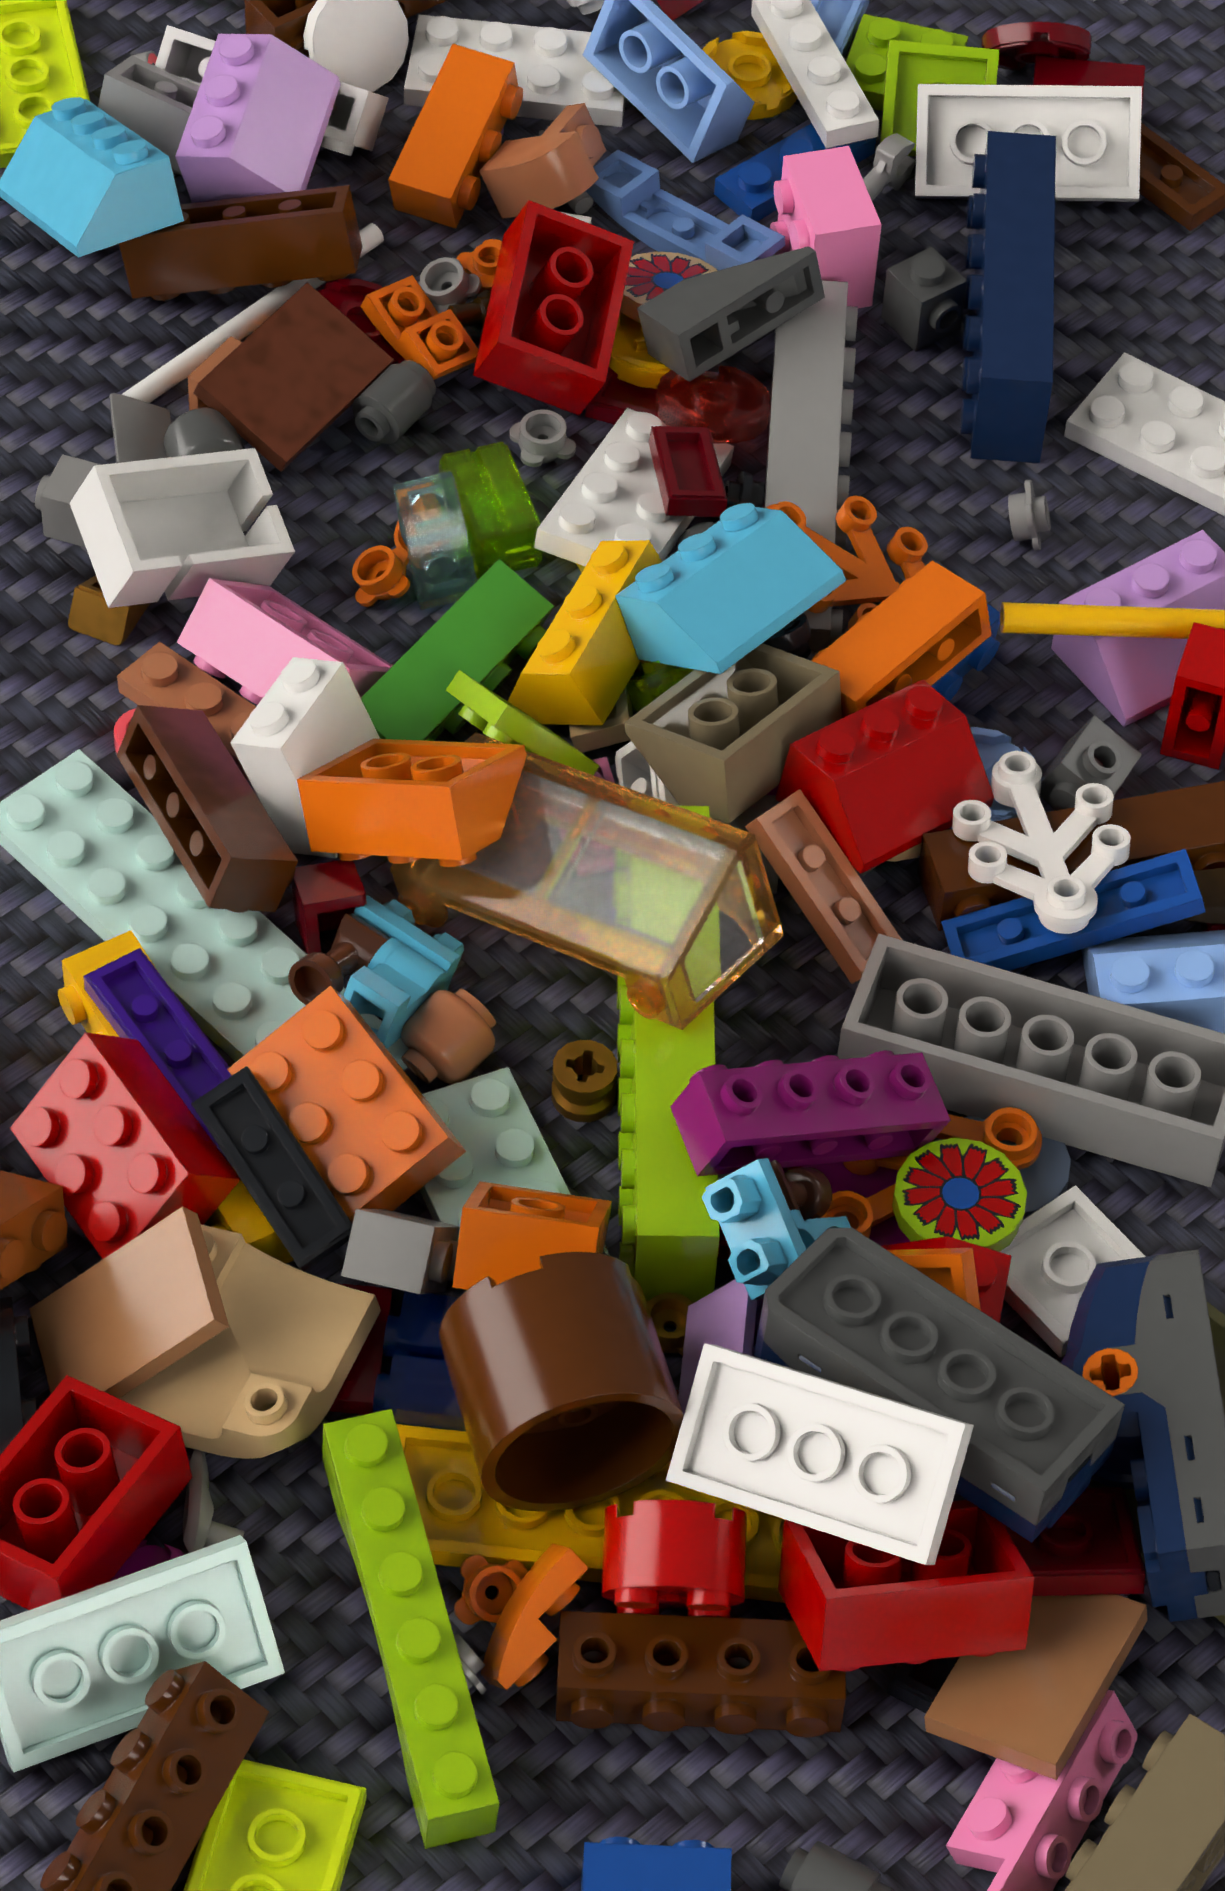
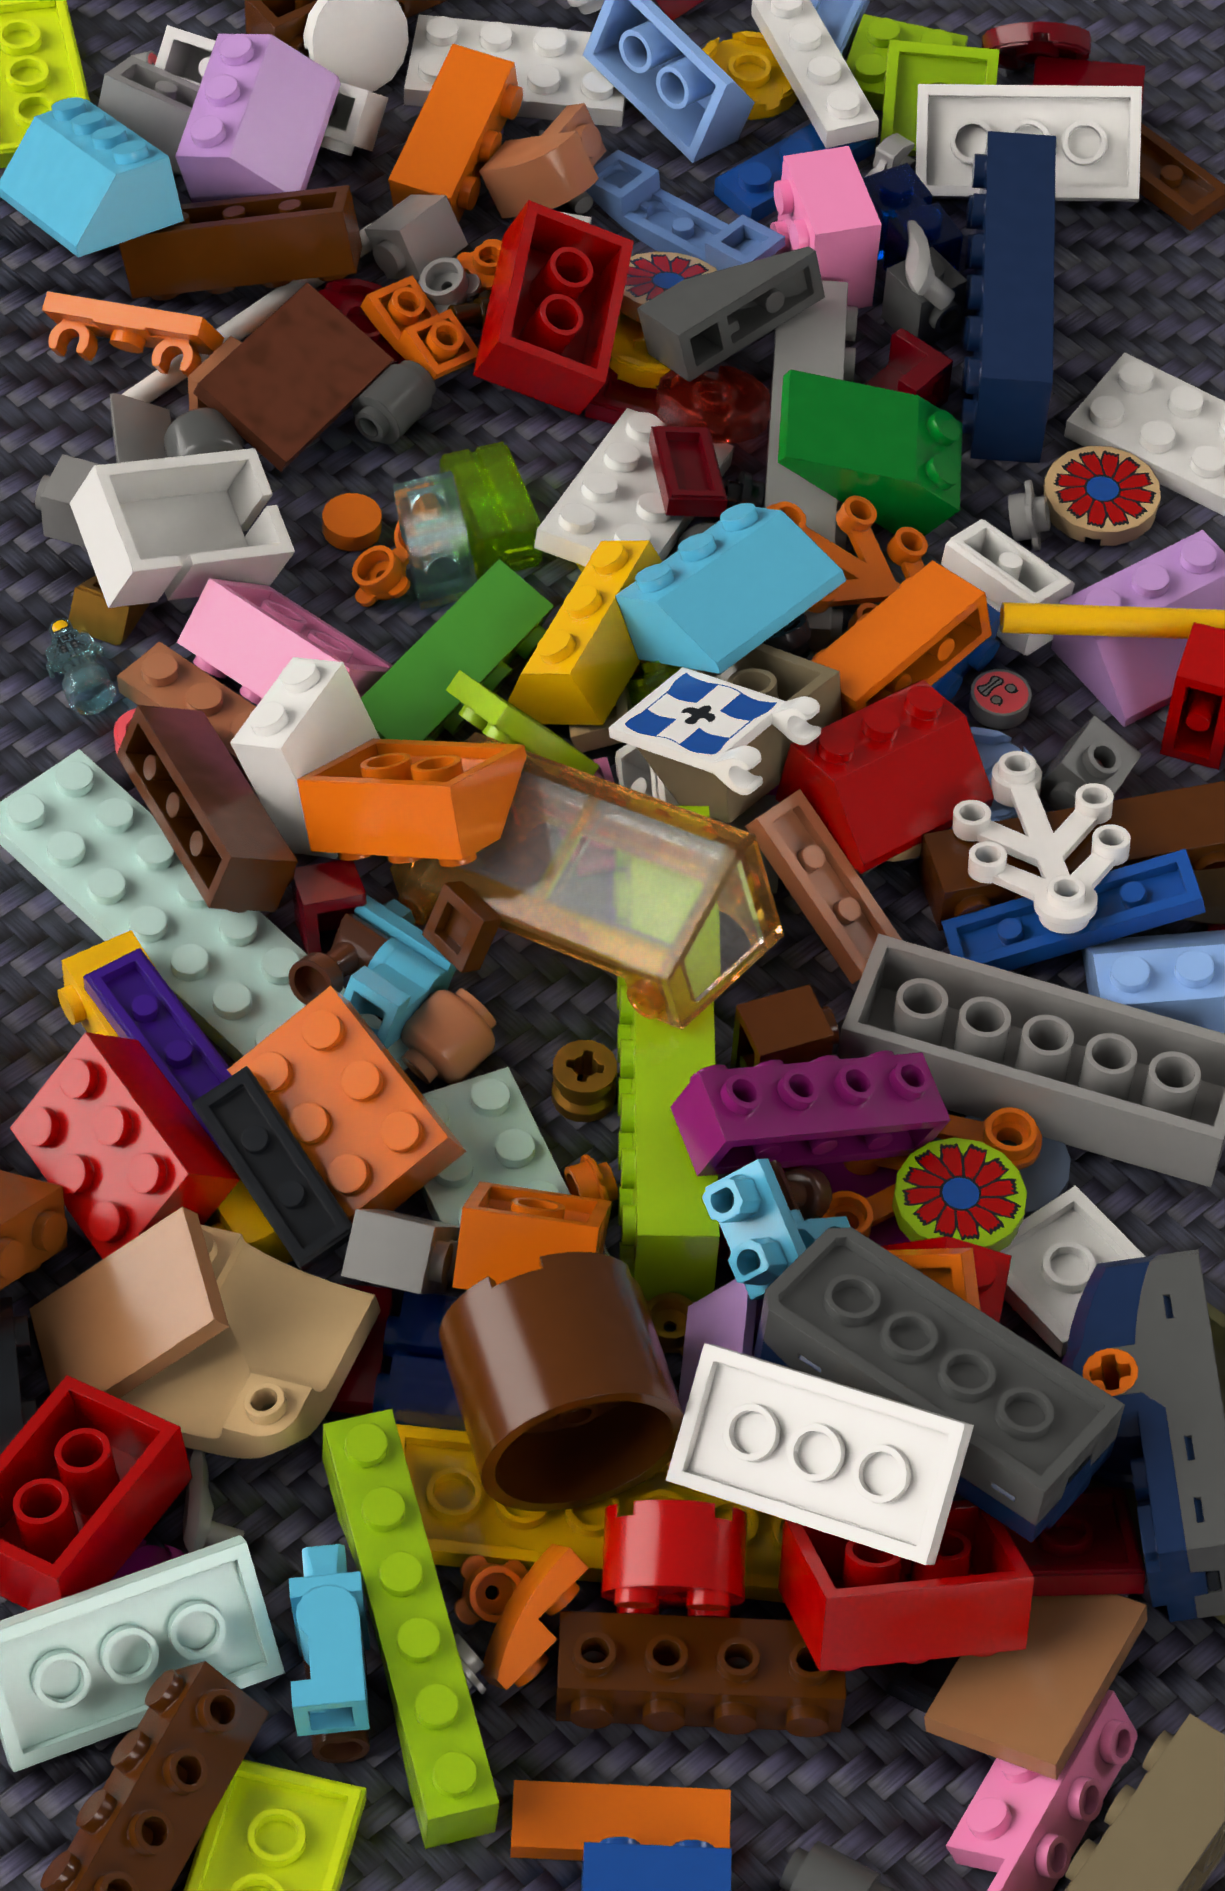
light grey plate [509,409,576,467] -> none
none -> orange plate [42,291,224,377]
none -> clear light blue piece [46,618,116,715]
none -> medium azure hips [289,1544,370,1763]
none -> orange tile [322,493,382,551]
none -> light grey brick [364,194,468,280]
none -> reddish brown tile [422,880,502,973]
none -> orange tile [510,1780,731,1861]
none -> orange plate [564,1154,618,1201]
none -> white flag [609,667,821,795]
none -> reddish brown brick [730,984,839,1069]
none -> green slope [778,369,963,536]
none -> clear blue piece [863,163,963,272]
none -> dark red panel [865,328,953,408]
none -> light grey bar [905,220,955,310]
none -> white brick [941,519,1075,656]
none -> tile [969,669,1032,729]
none -> tile [1043,446,1161,546]

